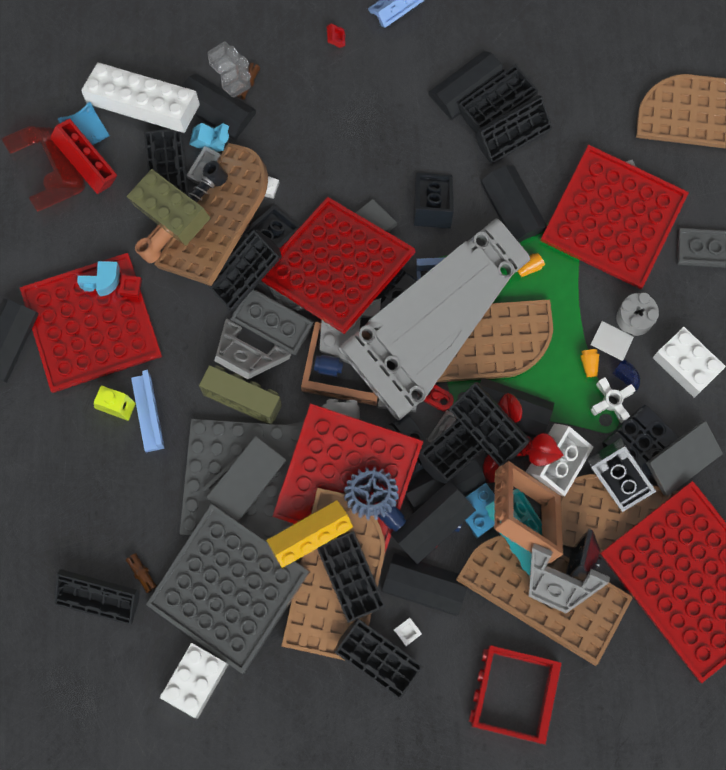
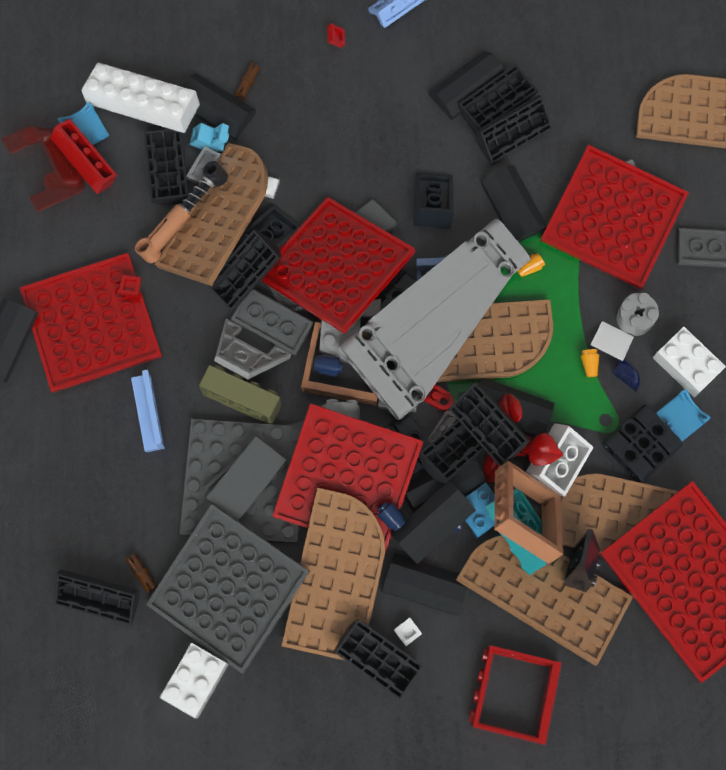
medium azure brick [77,261,120,296] -> none
neon yellow torso [94,386,136,421] -> none
olive brick [127,169,211,246] -> none
clear brick [208,41,251,98] -> none
yellow brick [266,500,353,568] -> none
black piece [317,531,386,623] -> none
sand blue gear [344,467,399,520] -> none
light grey wing [529,543,610,613] -> none
black slope [588,438,656,512] -> none
white pin [590,378,636,423] -> none
dark grey tile [646,421,723,496] -> none
none -> dark azure piece [655,389,711,441]

